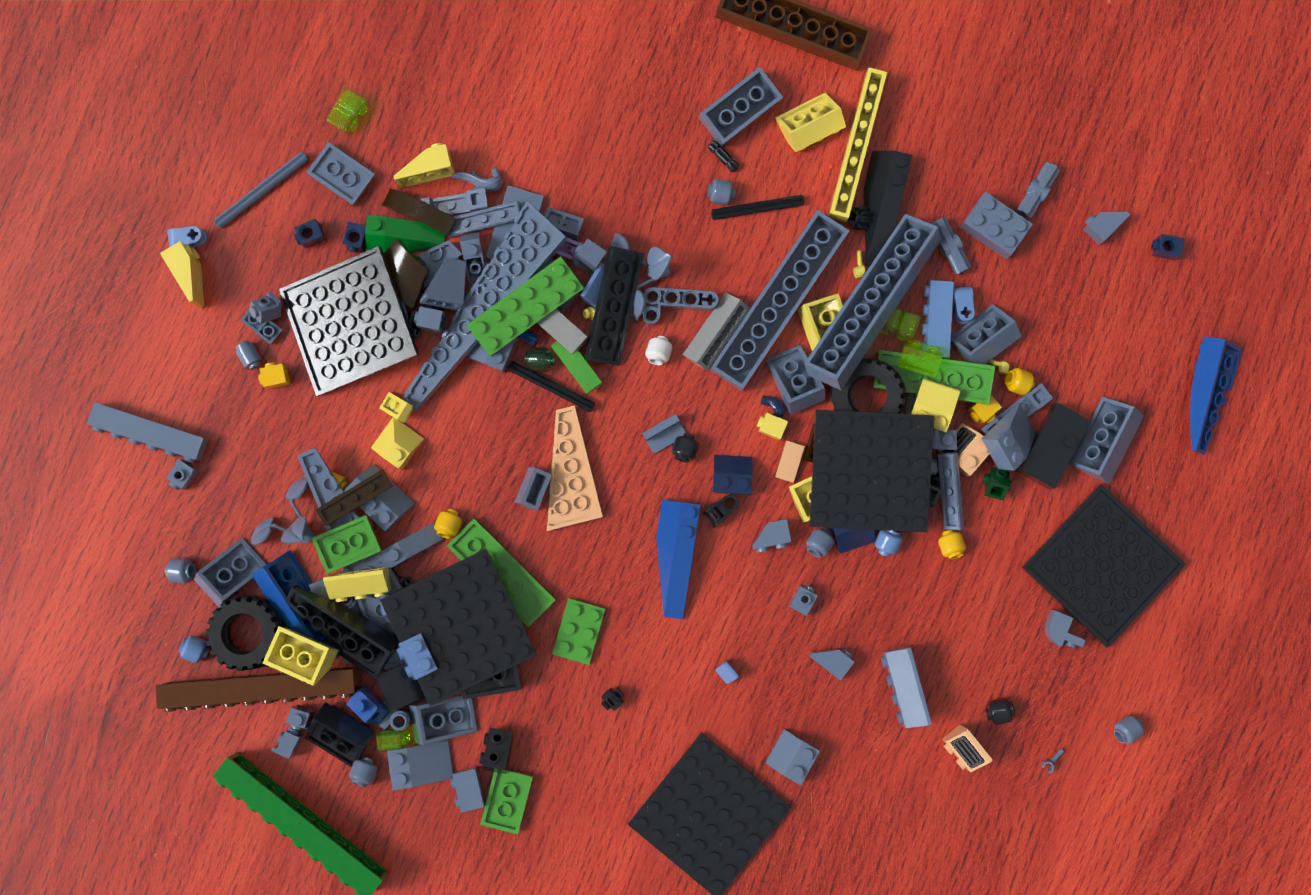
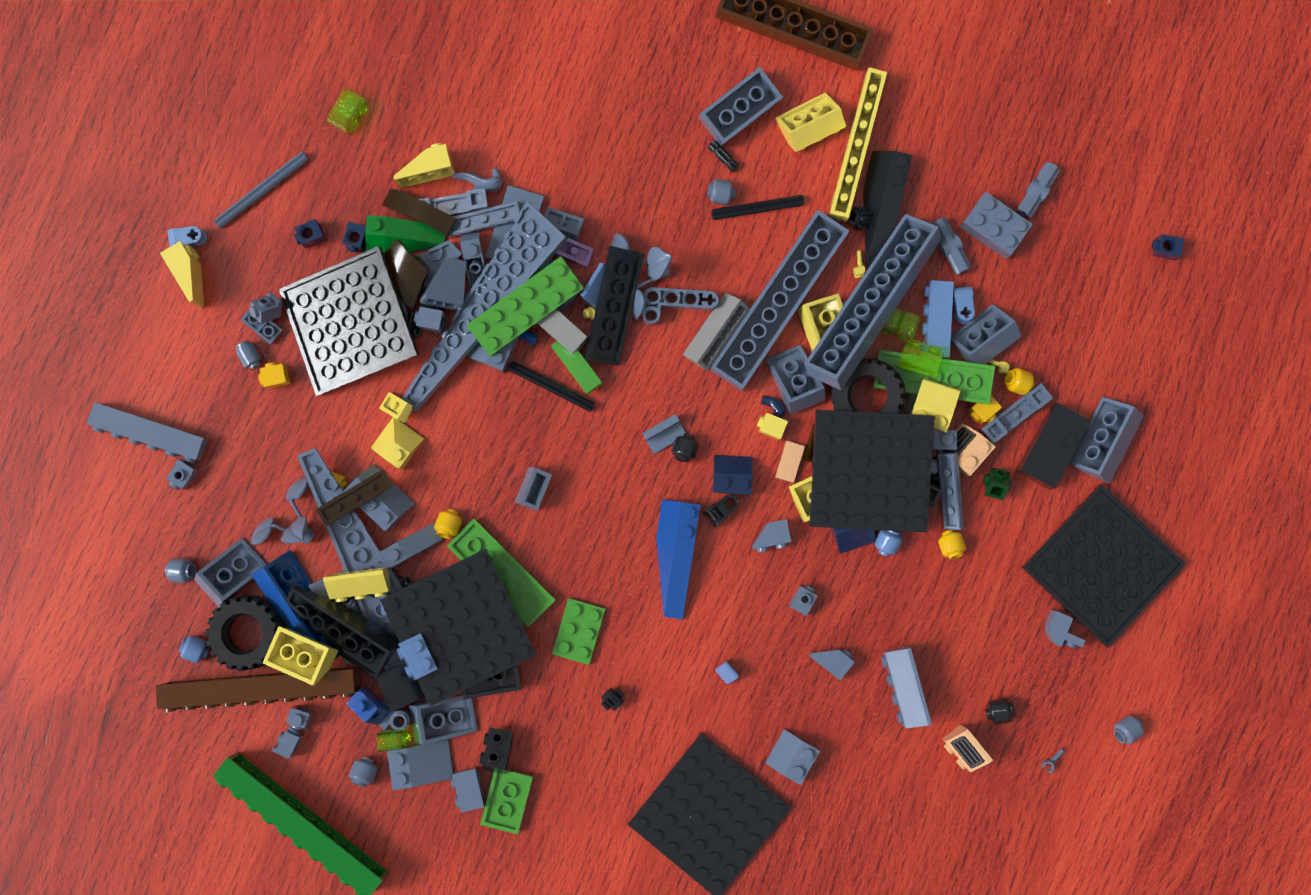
black slope [305,702,375,767] -> none
sand blue plate [306,142,376,206] -> none
bright green plate [311,515,382,574] -> none
clear green head [525,347,554,372] -> none
light nougat wing [547,406,603,531] -> none
sand blue brick [573,239,607,276] -> none
white head [645,336,673,366] -> none
sand blue head [806,528,835,558] -> none
sand blue slope [982,403,1036,471] -> none
sand blue slope [1082,212,1130,245] -> none
blue wedge [1190,337,1242,455] -> none

